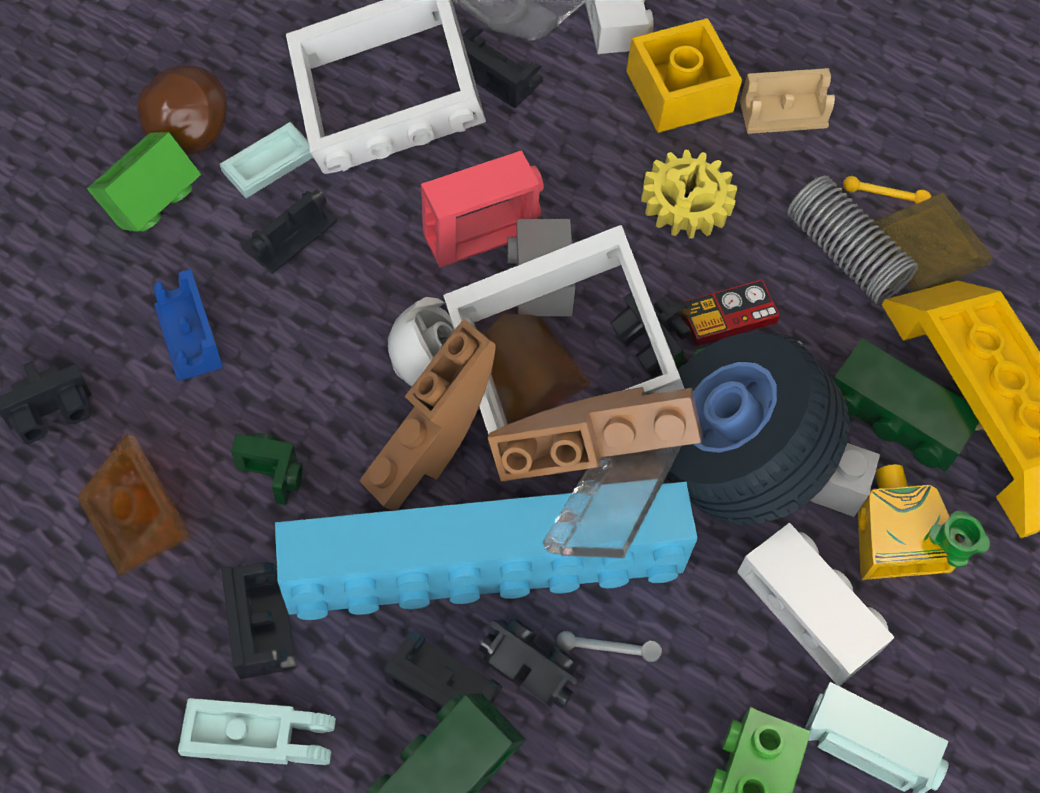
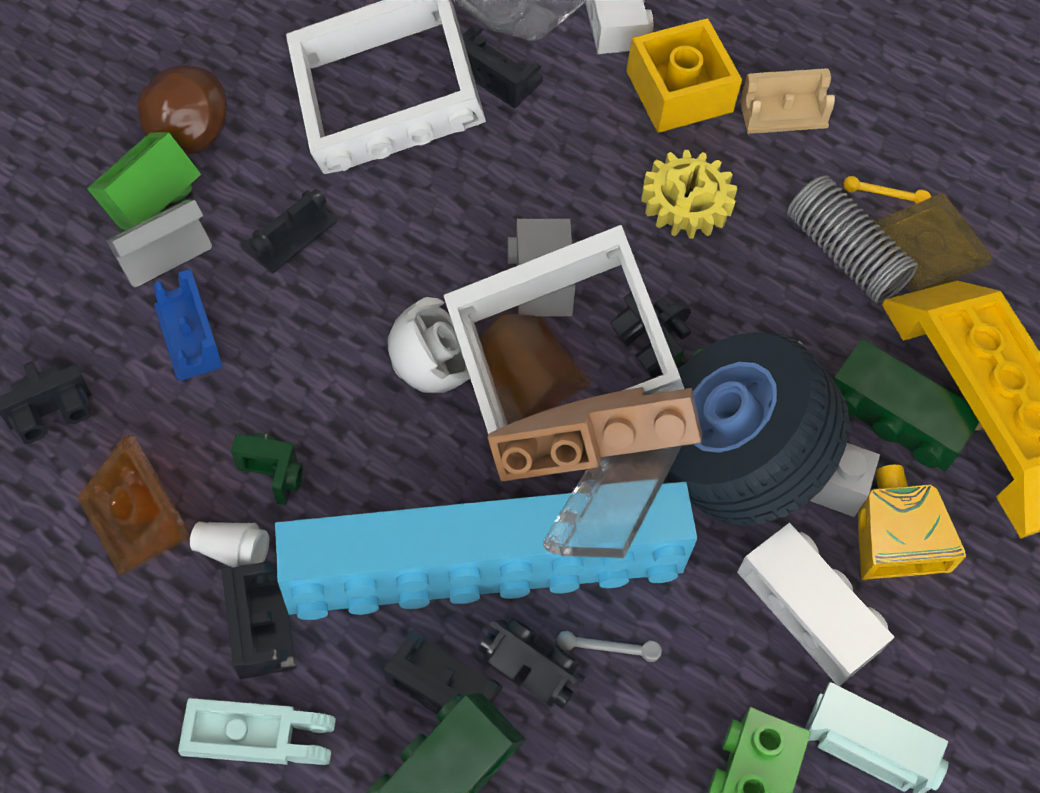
light aqua tile [220,122,313,198] -> none
medium nougat slope [359,319,496,511] -> none
coral window [421,150,544,268] -> none
tile [682,279,780,346] -> none
green plate [928,511,990,568] -> none
none -> light grey panel [106,199,212,287]
none -> white cone [190,521,269,568]

